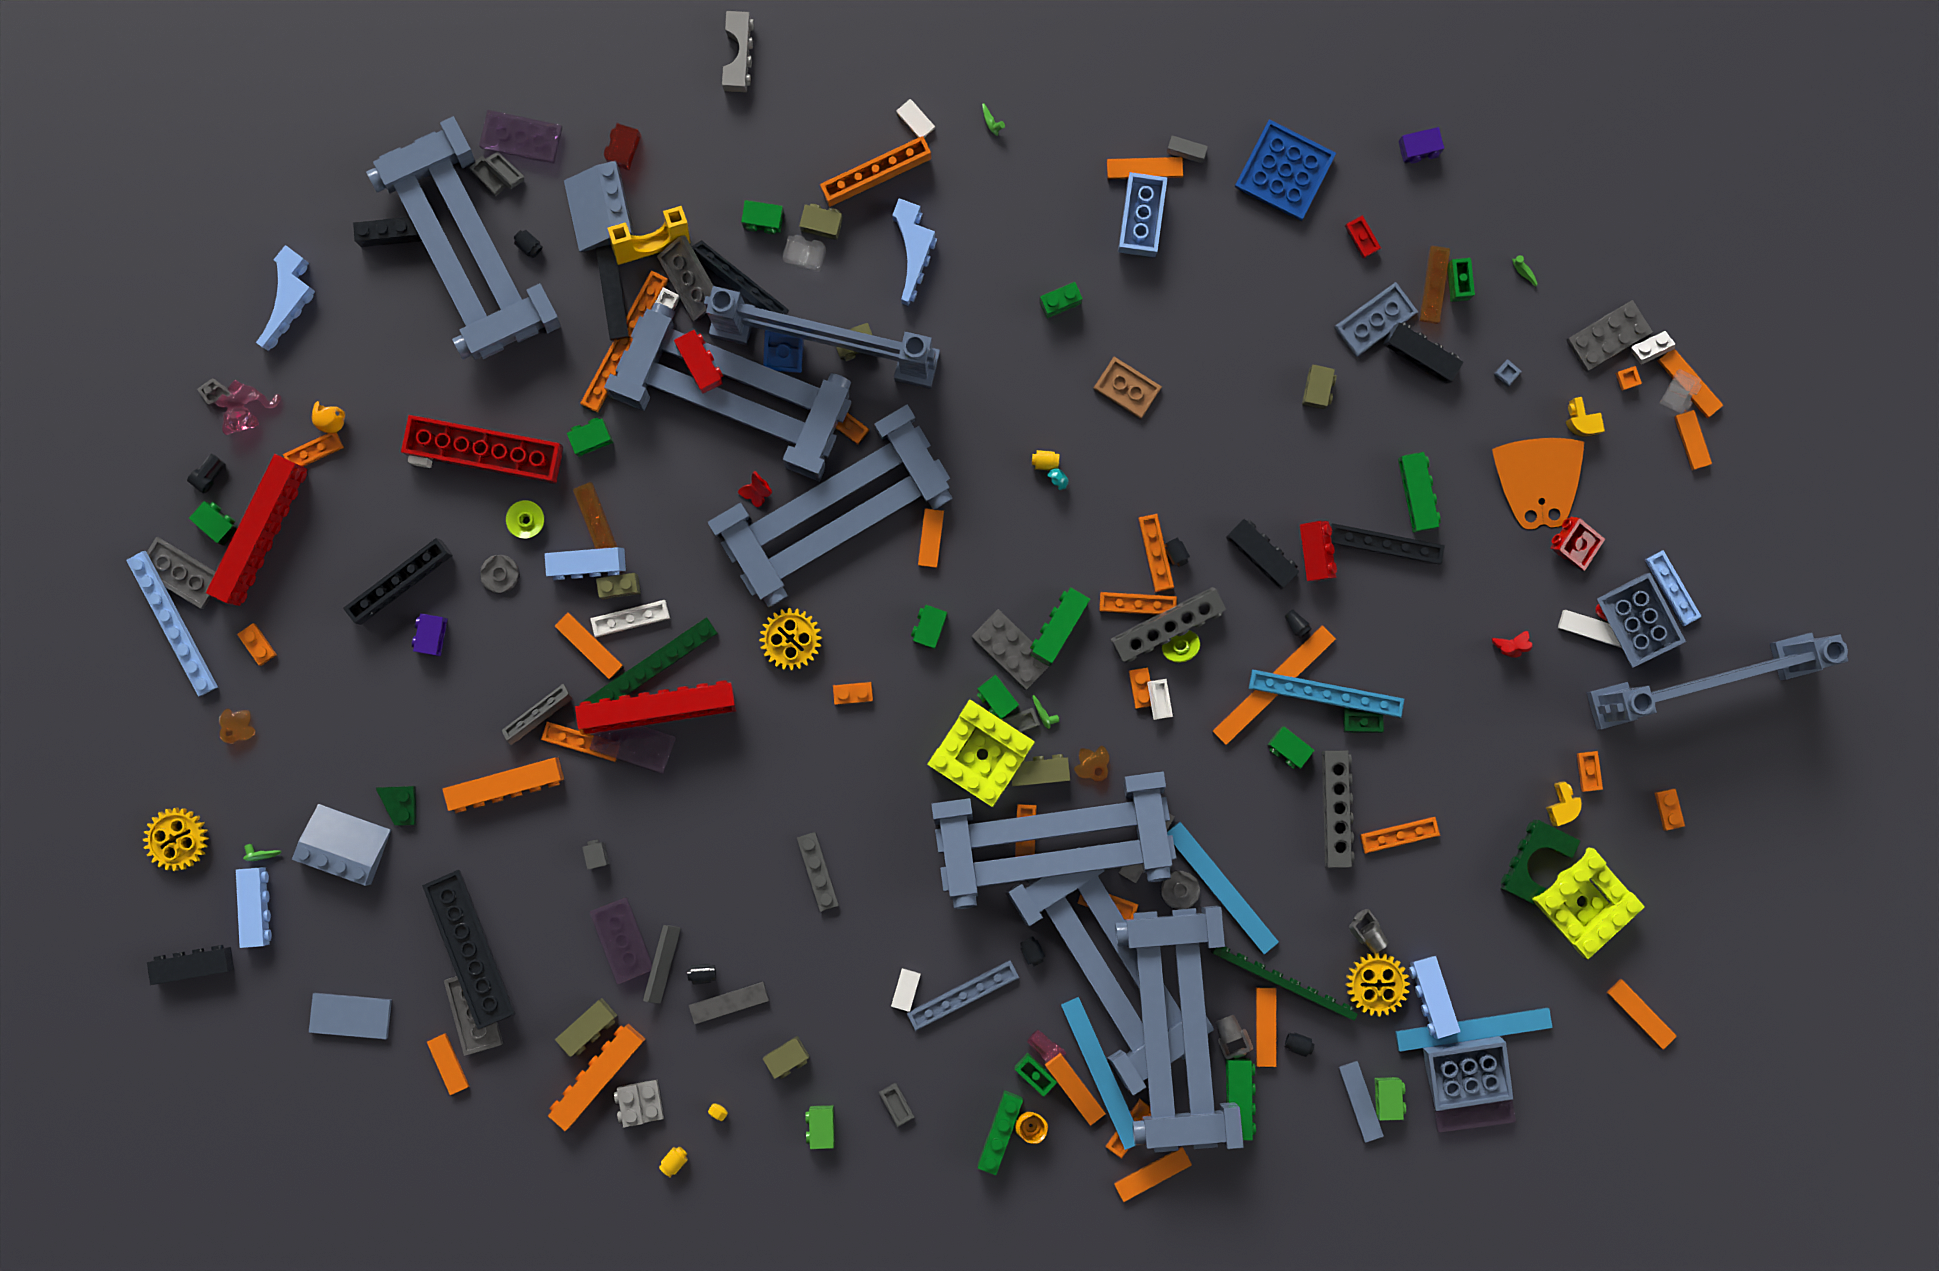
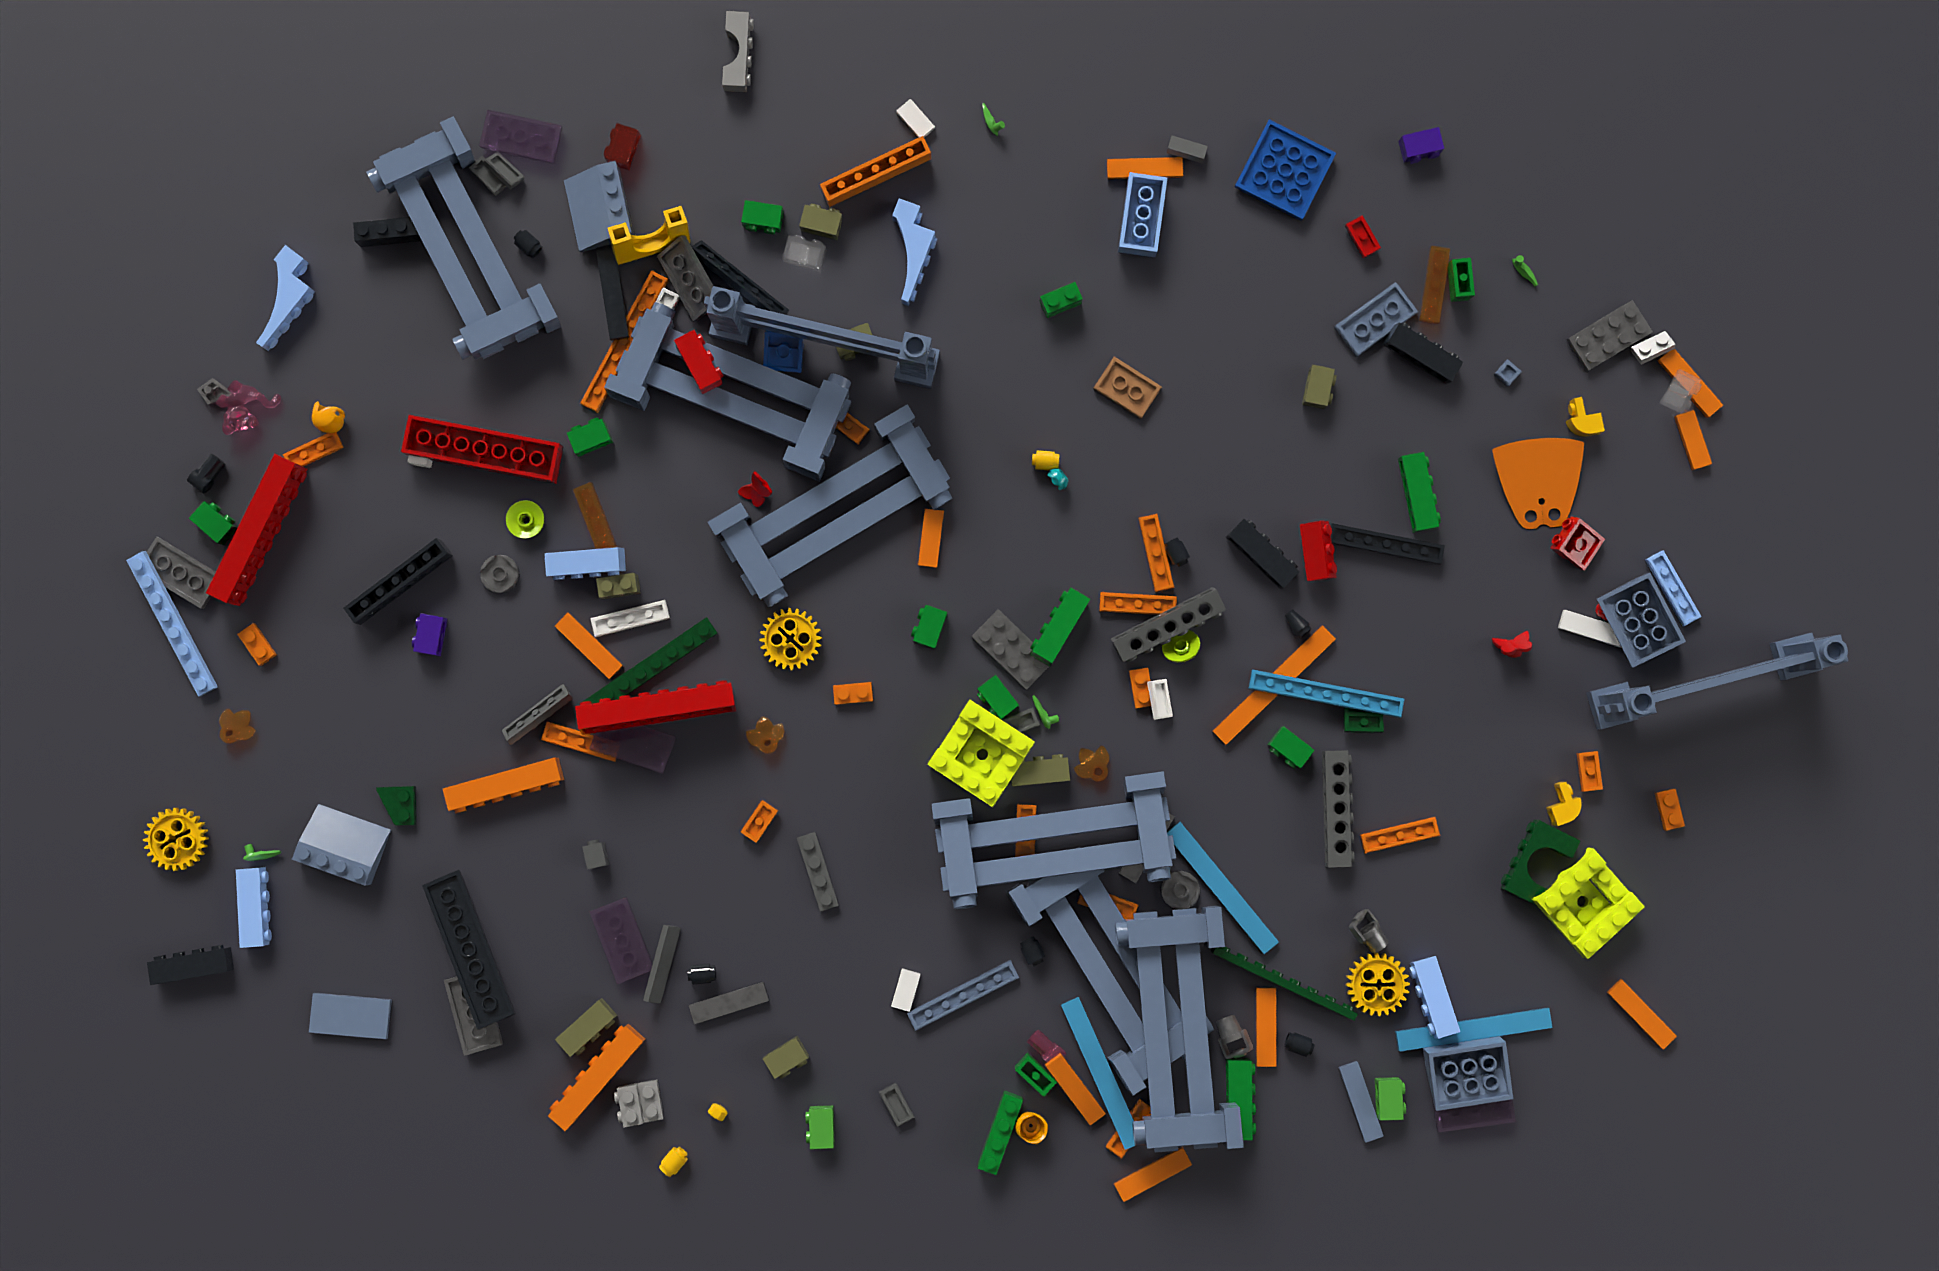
orange tile [427,1033,469,1095] -> none
orange plate [1615,366,1642,391] -> none
none -> orange plate [741,800,778,843]
none -> clear orange plate [746,716,785,754]

